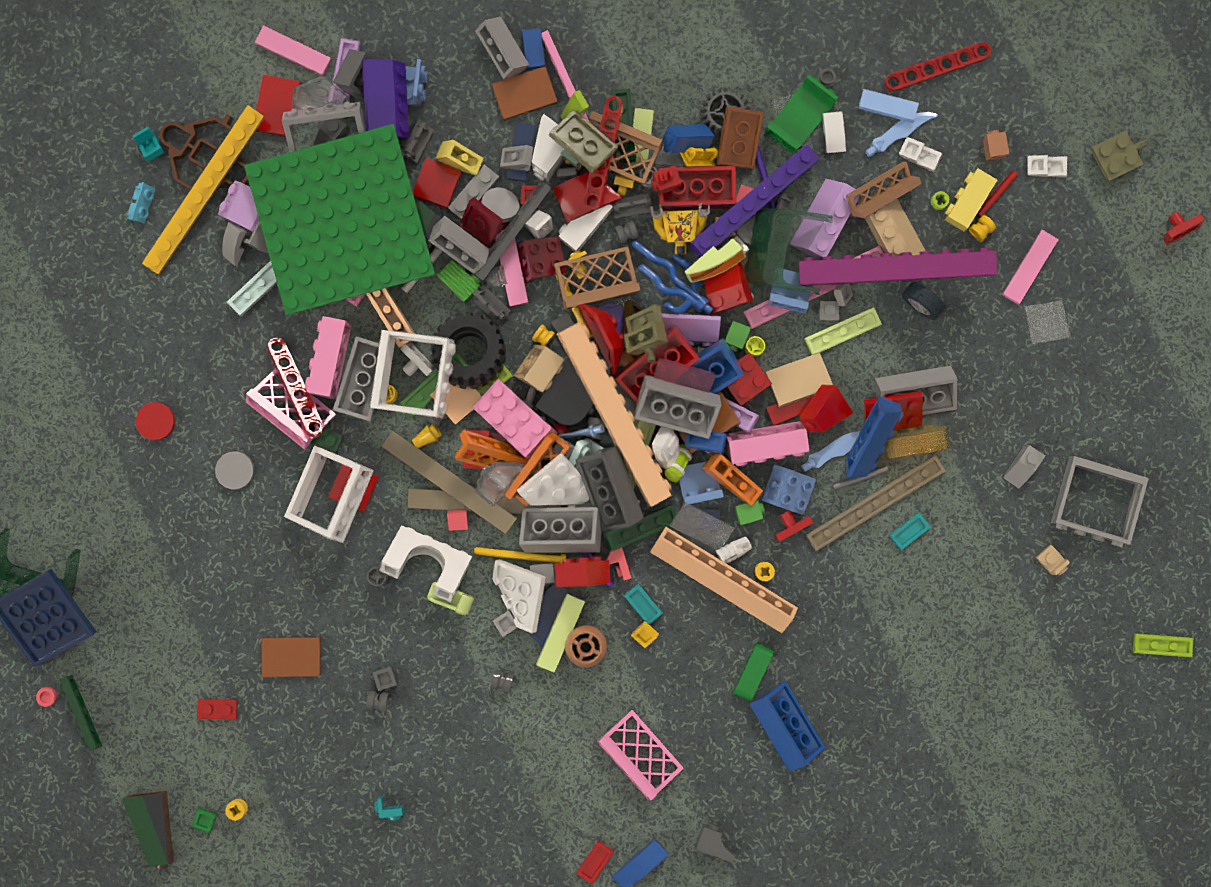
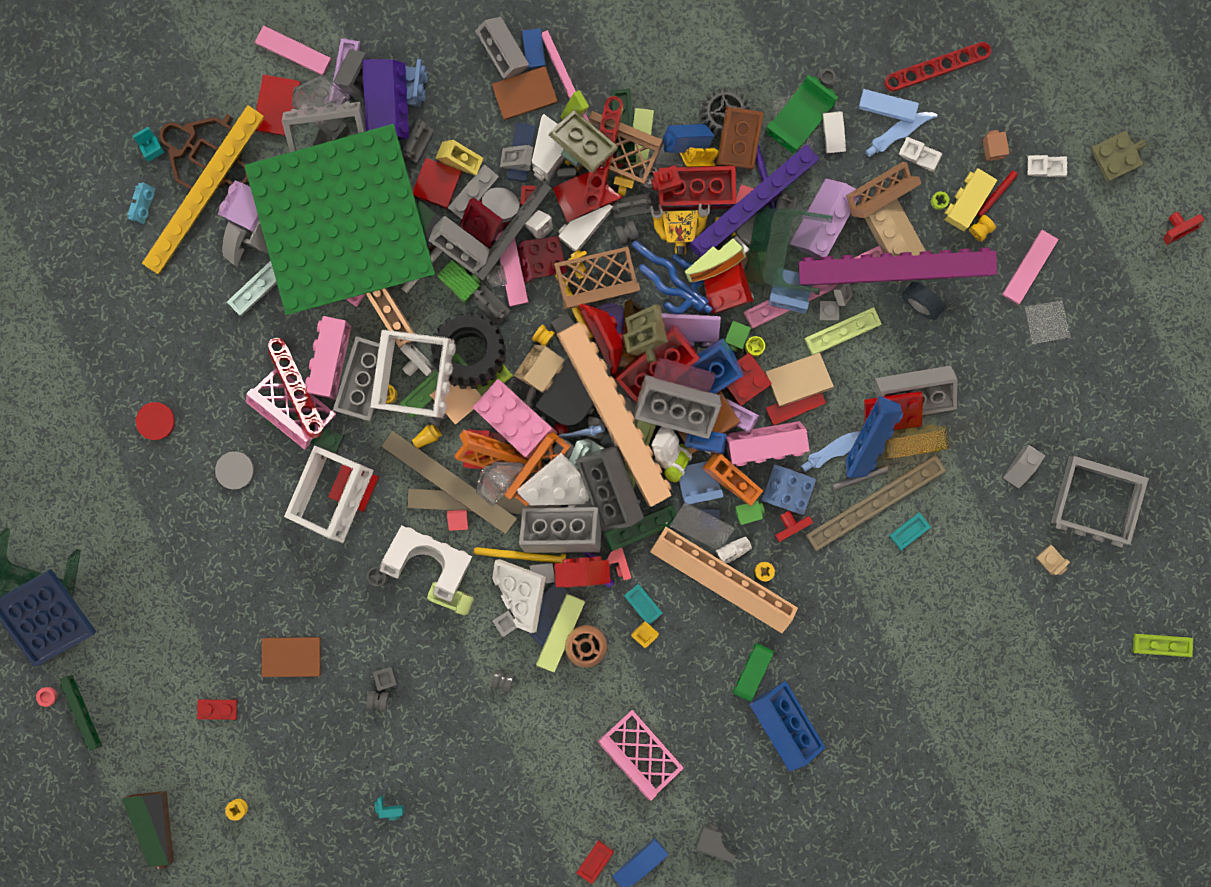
green tile [192,808,218,833] -> none
red slope [799,385,853,432] -> none

